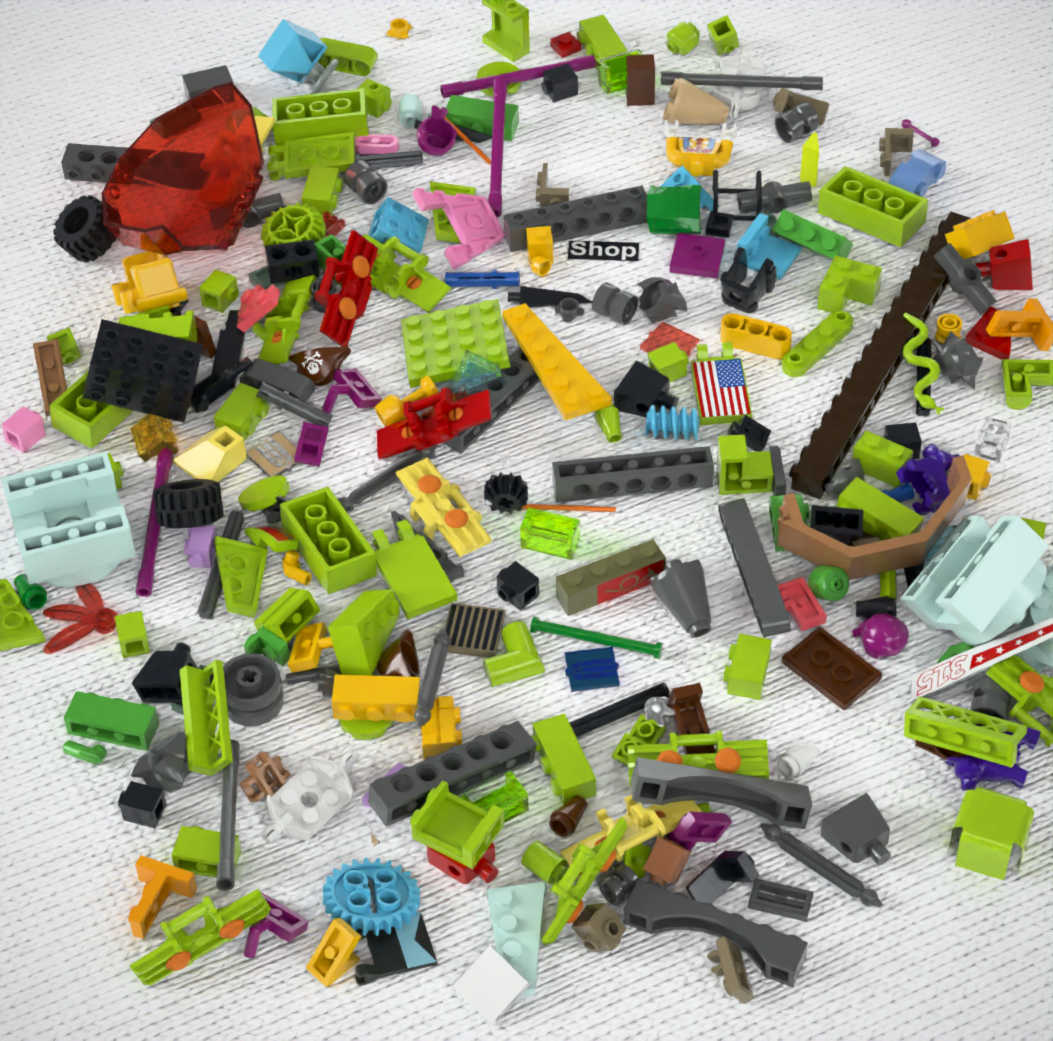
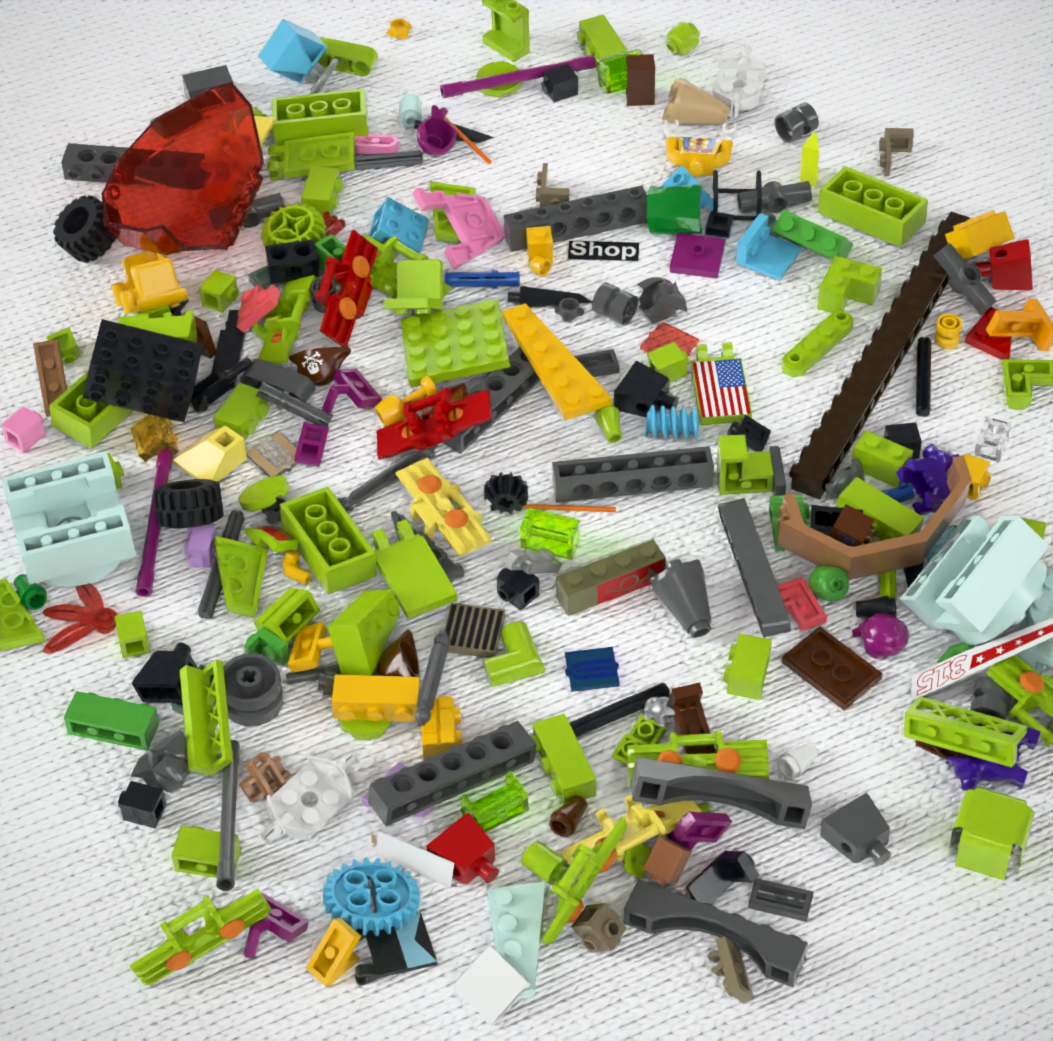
bright green arm [63,740,107,765] -> none
light orange bracket [128,855,197,939] -> none
dark grey wheel [344,160,388,204] -> none
lime brick [357,78,392,118] -> none
lime panel [410,781,504,869] -> none
bright green brick [445,95,519,141] -> none
clear light blue slope [452,350,502,394] -> none
magenta piece [488,76,508,218] -> none
green bar [530,616,663,659] -> none
red plate [550,32,581,58] -> none
dark grey wheel [598,864,638,906] -> none
dark grey piece [661,71,823,91] -> none
lime brick [707,15,739,56] -> none
black piece [720,247,777,313] -> none
yellow beam [720,313,792,359] -> none
dark grey wheel [760,823,883,908] -> none
dark tan bracket [773,88,830,125] -> none
medium blue brick [888,149,947,197] -> none
magenta hinge [902,119,940,147] -> none
lime animal [903,313,945,415] -> none
dark grey hair [931,331,984,390] -> none
none -> white sticker [376,831,454,887]
none -> lime bracket [384,259,443,315]
none -> light grey hinge [503,548,563,574]
none -> dark grey tile [574,349,620,377]
none -> reddish brown brick [829,504,875,547]

